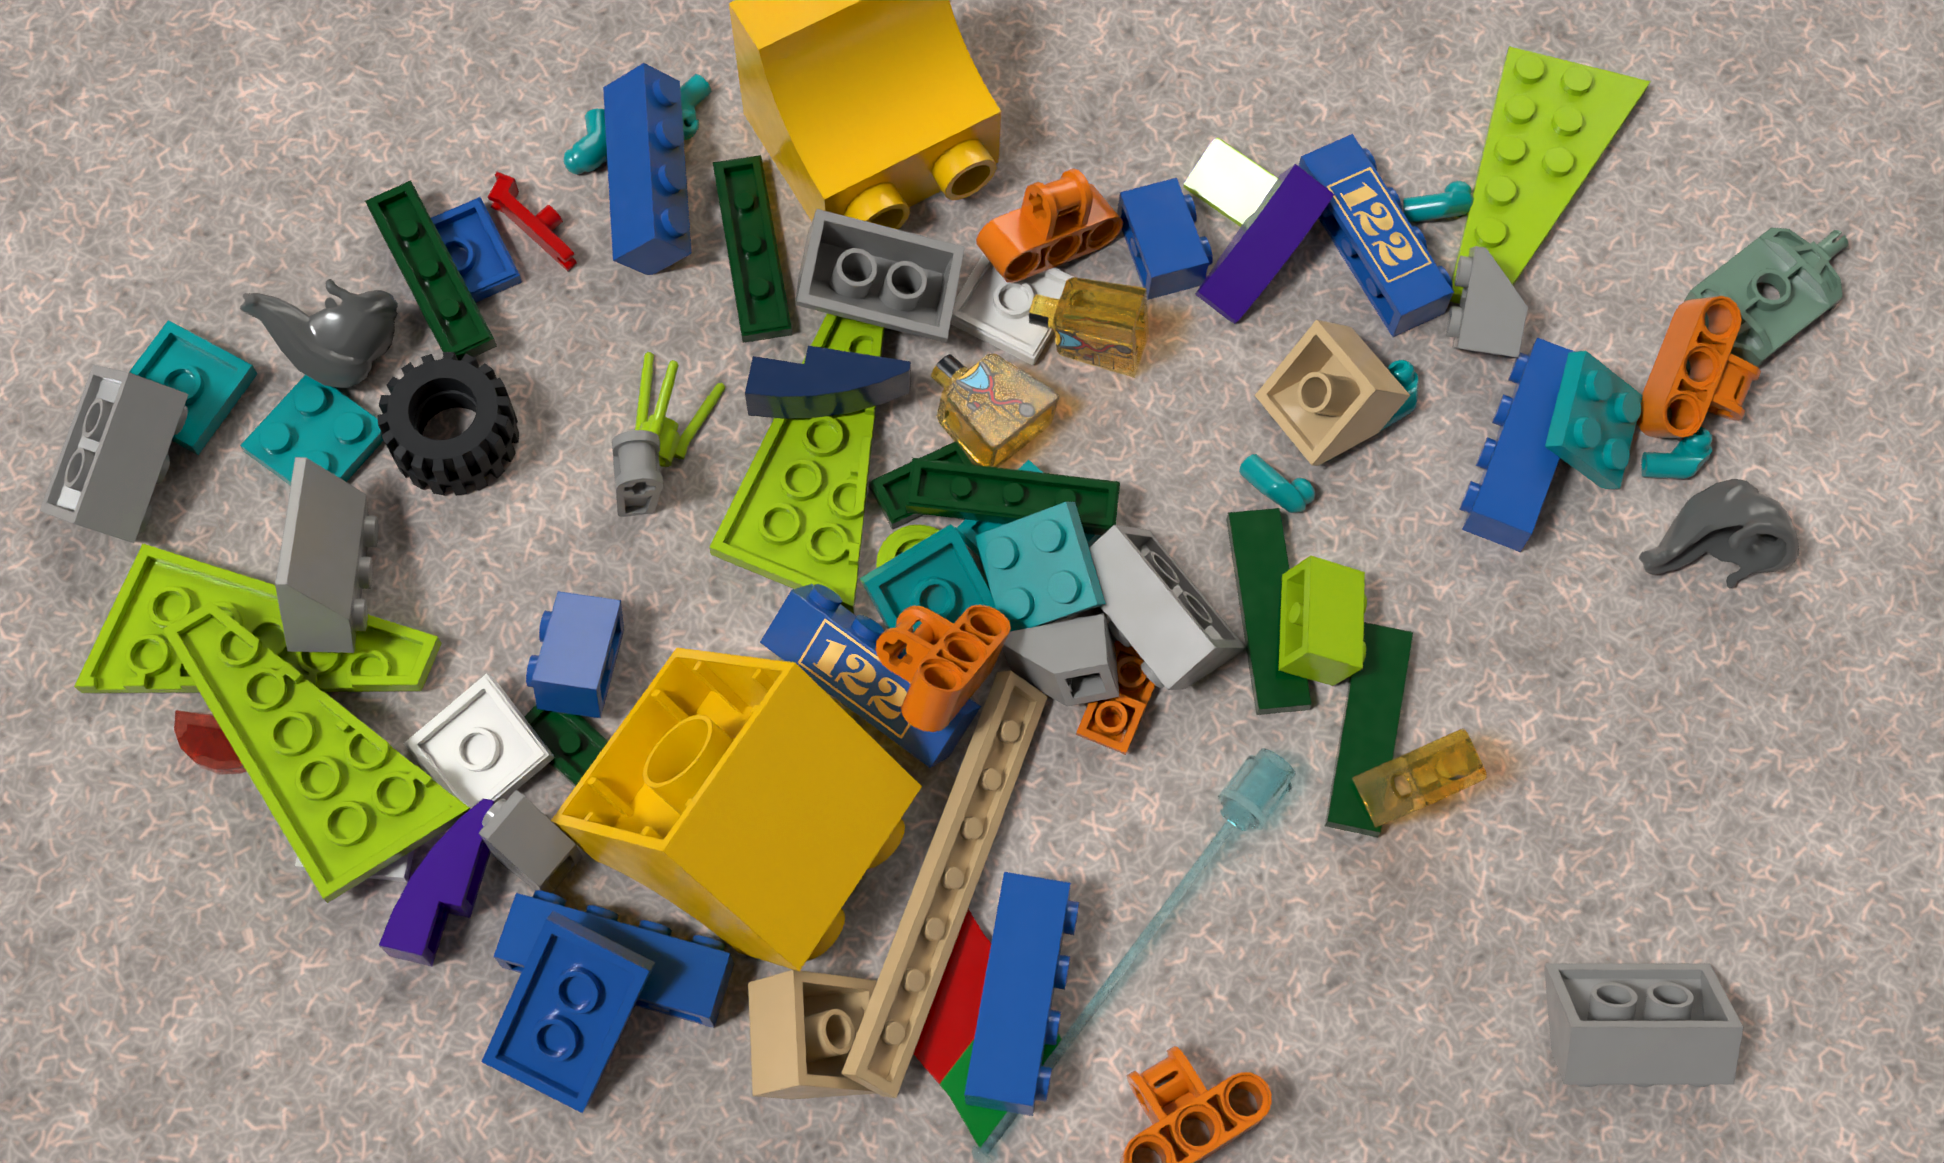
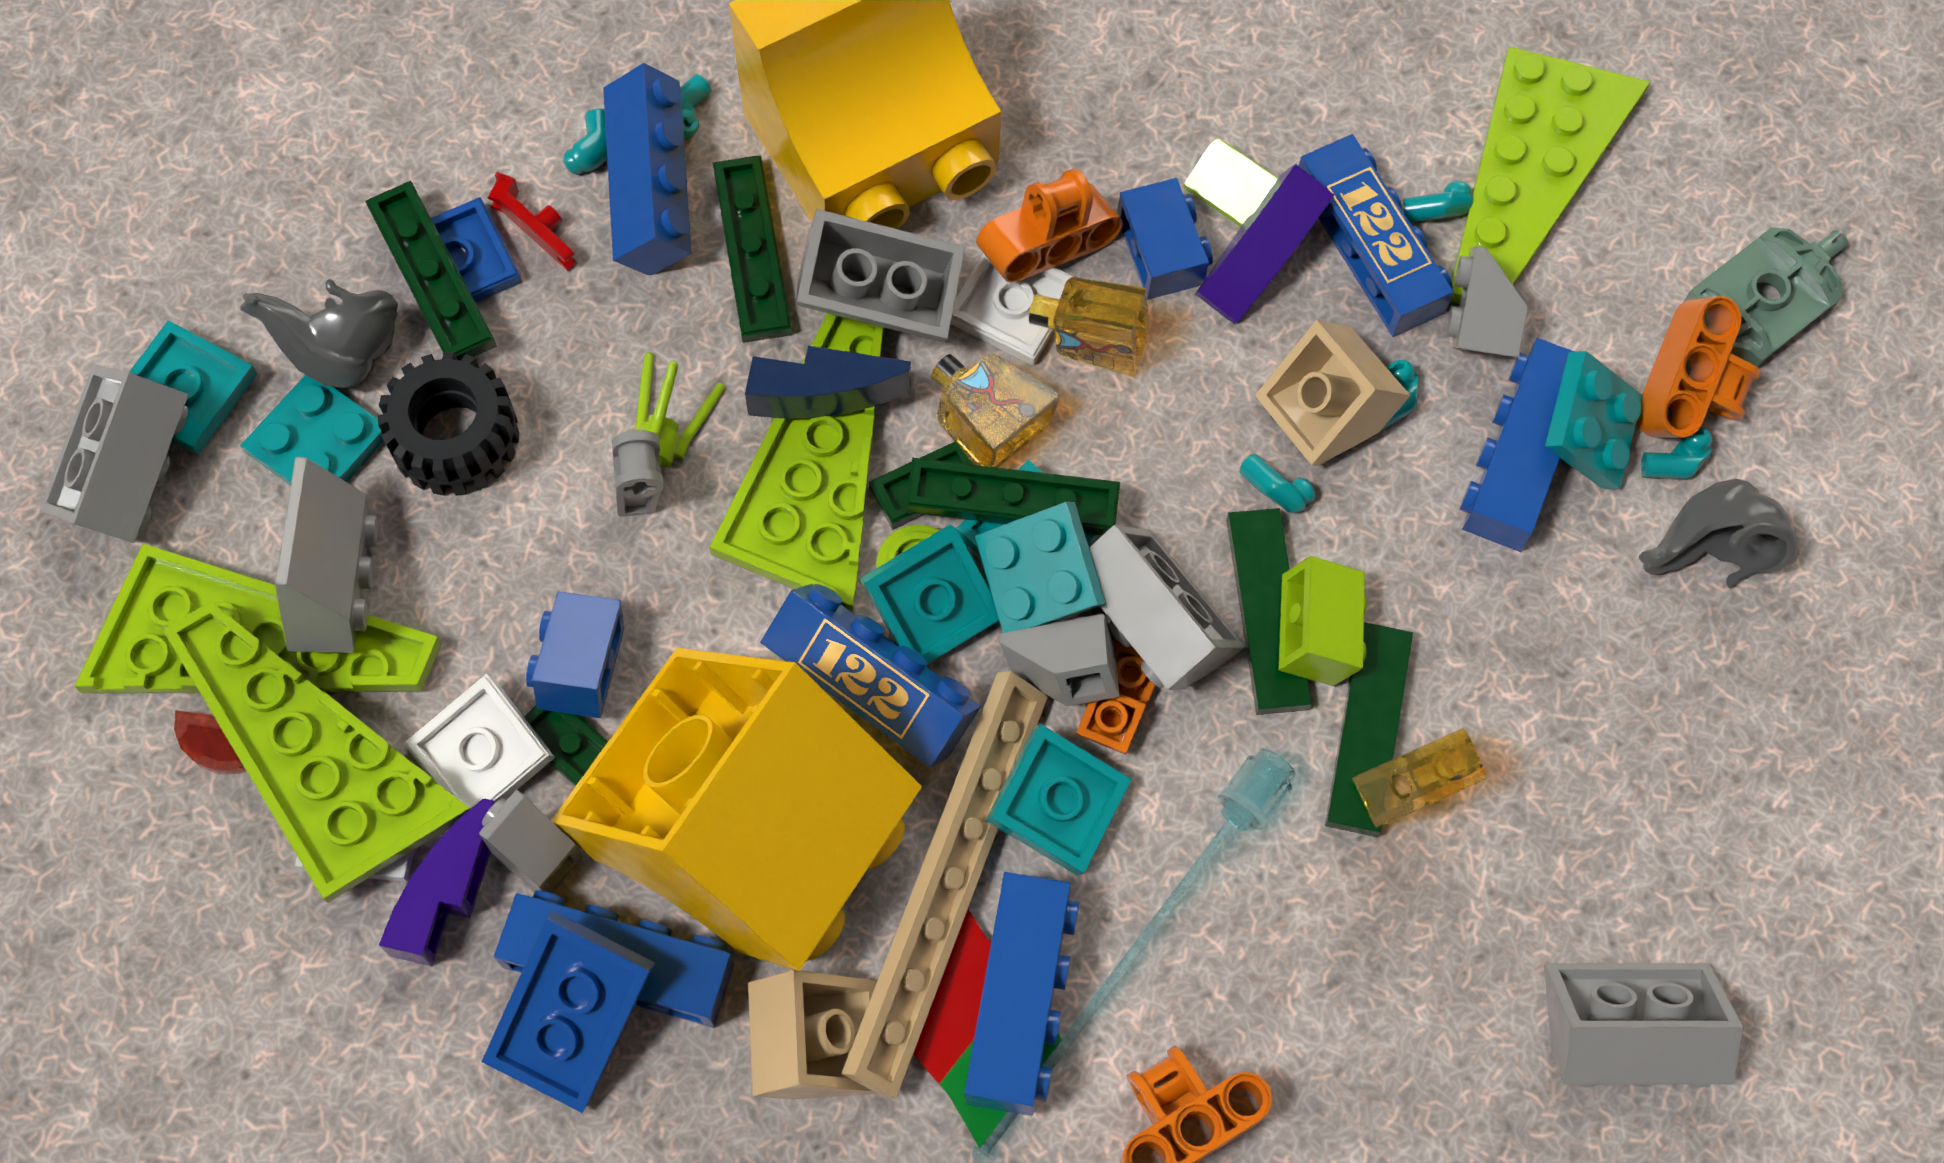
orange piece [875,605,1011,732] -> none
none -> teal plate [985,724,1132,876]

